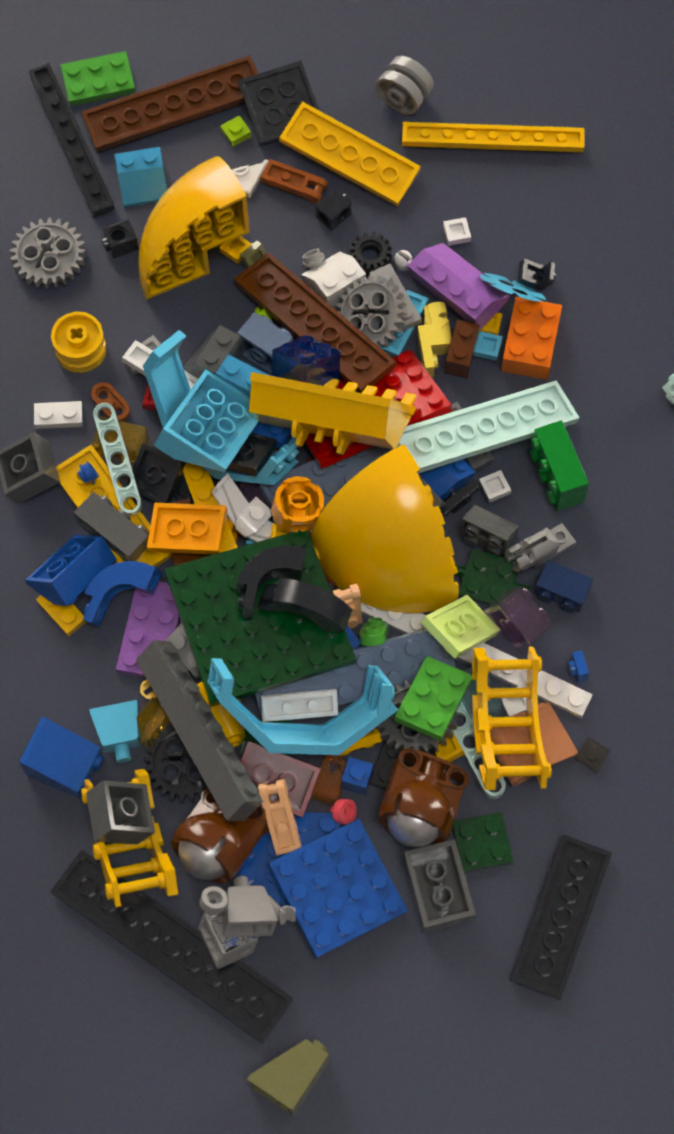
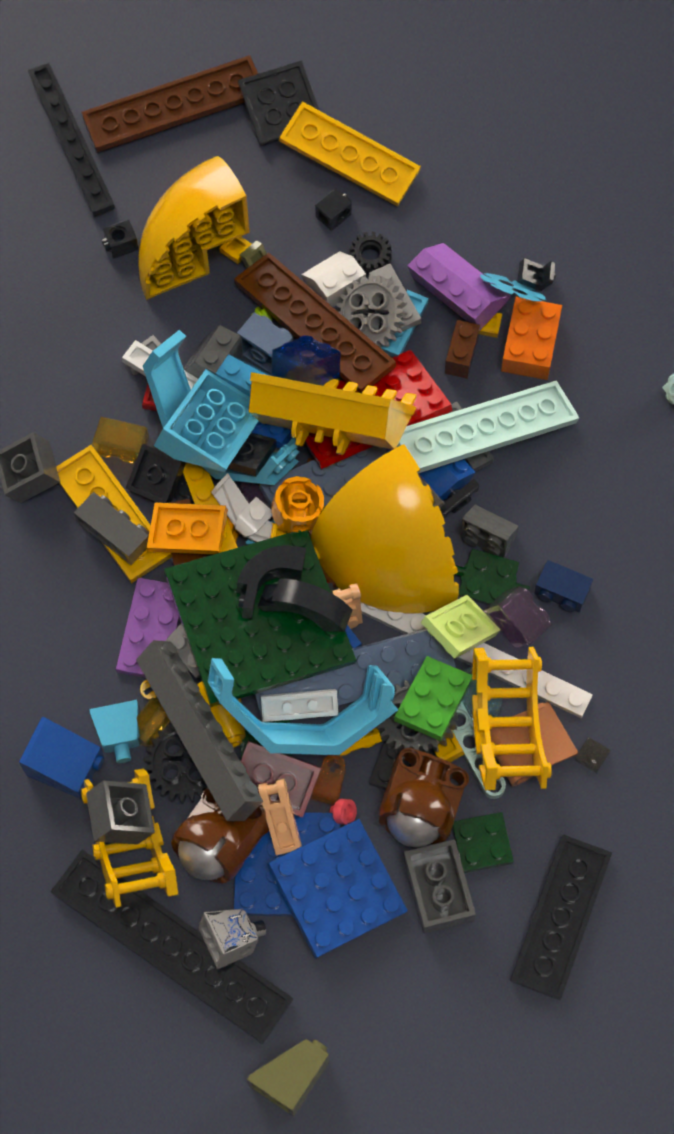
light grey gear [10,218,86,289] -> none
blue slope [25,535,117,606] -> none
white plate [34,401,83,429] -> none
yellow plate [36,595,86,637] -> none
yellow wheel [51,312,107,373] -> none
bright green plate [61,51,136,106] -> none
blue plate [78,462,100,484] -> none
blue arch [83,561,163,627] -> none
dark orange plate [91,382,130,424] -> none
light aqua beam [93,403,142,516] -> none
dark azure slope [115,147,167,207] -> none
light grey torso [199,876,296,937] -> none
lime plate [220,115,252,147] -> none
white tile [232,160,268,198] -> none
dark orange plate [261,159,328,204] -> none
light grey plate [302,249,325,269] -> none
blue brick [341,757,373,796] -> none
bright green plate [359,617,389,646] -> none
light grey wheel [376,56,434,115] -> none
white hinge [394,250,412,271] -> none
yellow plate [402,122,584,152] -> none
light yellow plate [417,302,452,377] -> none
white plate [443,217,471,246] -> none
medium azure plate [474,331,503,361] -> none
white plate [478,470,511,503] -> none
white plate [498,685,527,717] -> none
light grey plate [505,523,576,572] -> none
green brick [529,420,589,511] -> none
blue plate [568,650,589,683] -> none

